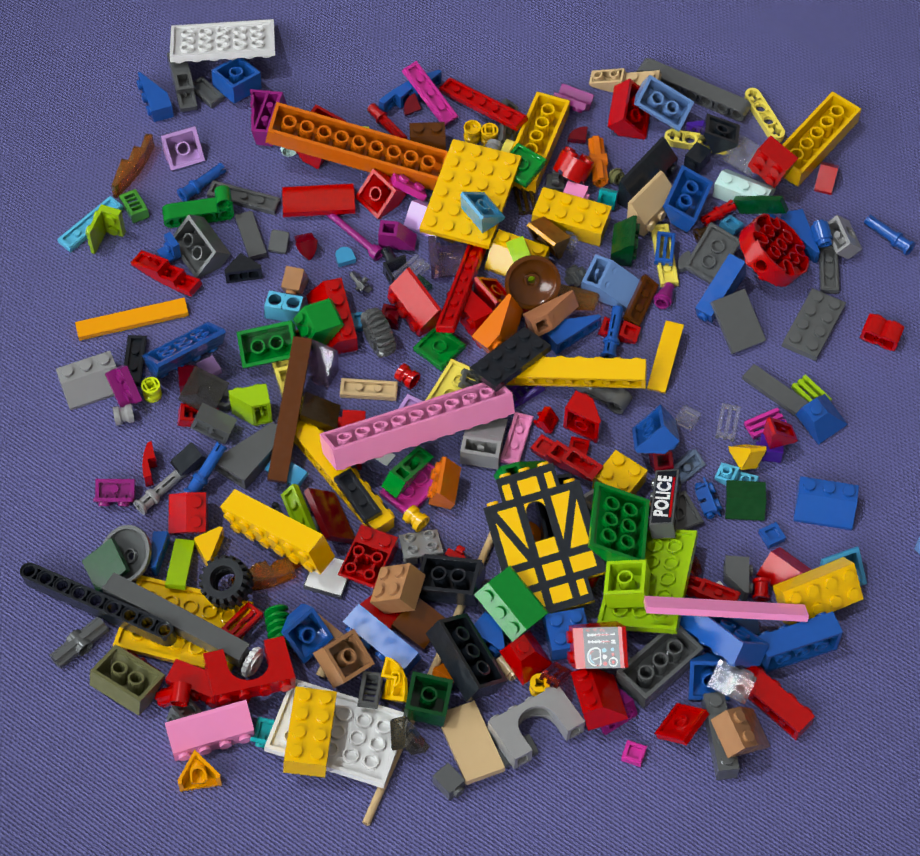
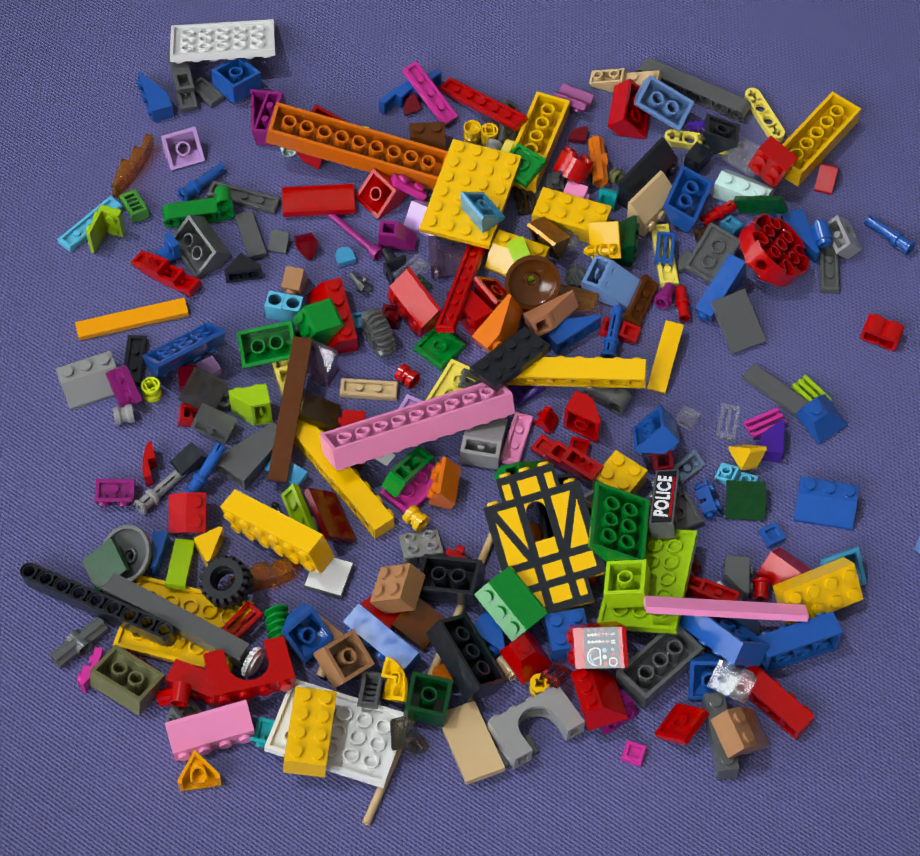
black tile [334,468,382,524] -> none
red slope [338,524,399,589] -> none
red axle [367,103,407,139] -> none
dark grey brick [433,762,465,801] -> none
red slope [763,417,798,449] -> none
dark grey plate [782,288,846,361] -> none
none -> dark pink slope [77,647,105,693]
none -> yellow hinge [584,221,621,259]
none -> red pin [675,285,691,322]

